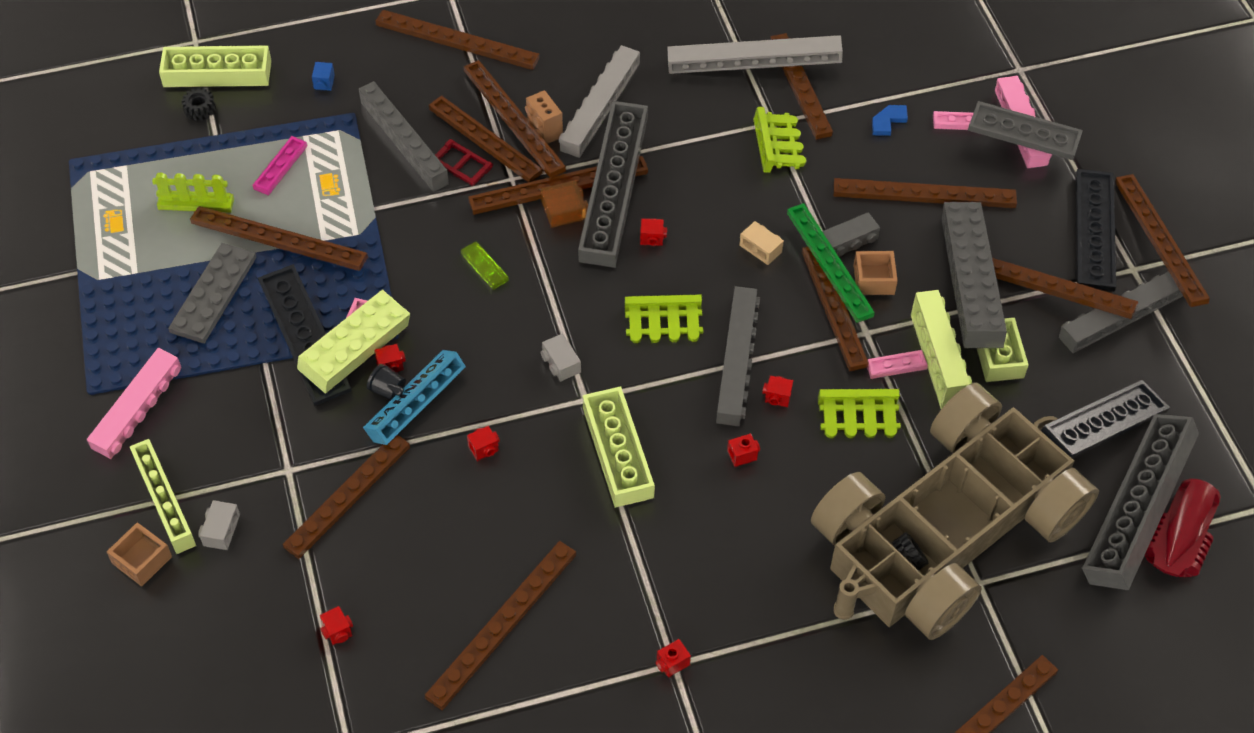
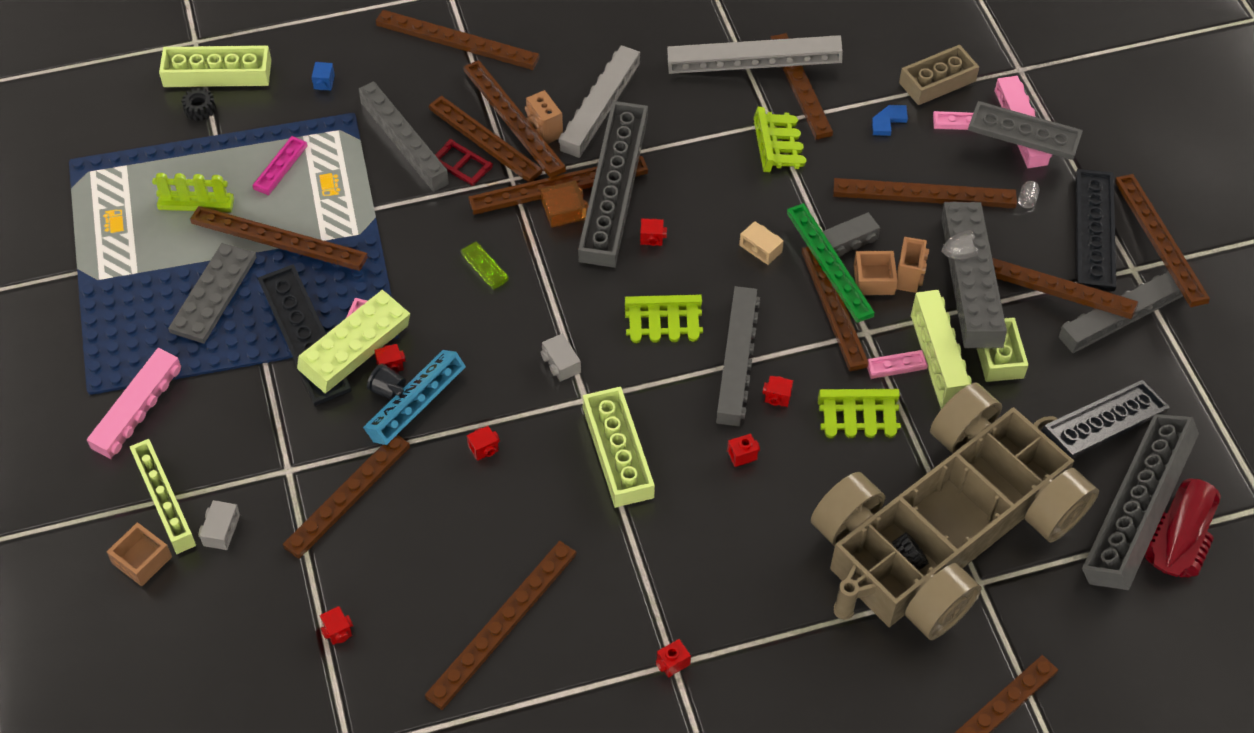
none -> medium nougat piece [896,237,929,293]
none -> dark tan brick [899,45,979,105]
none -> clear brick [941,230,978,260]
none -> clear brick [1018,181,1040,208]

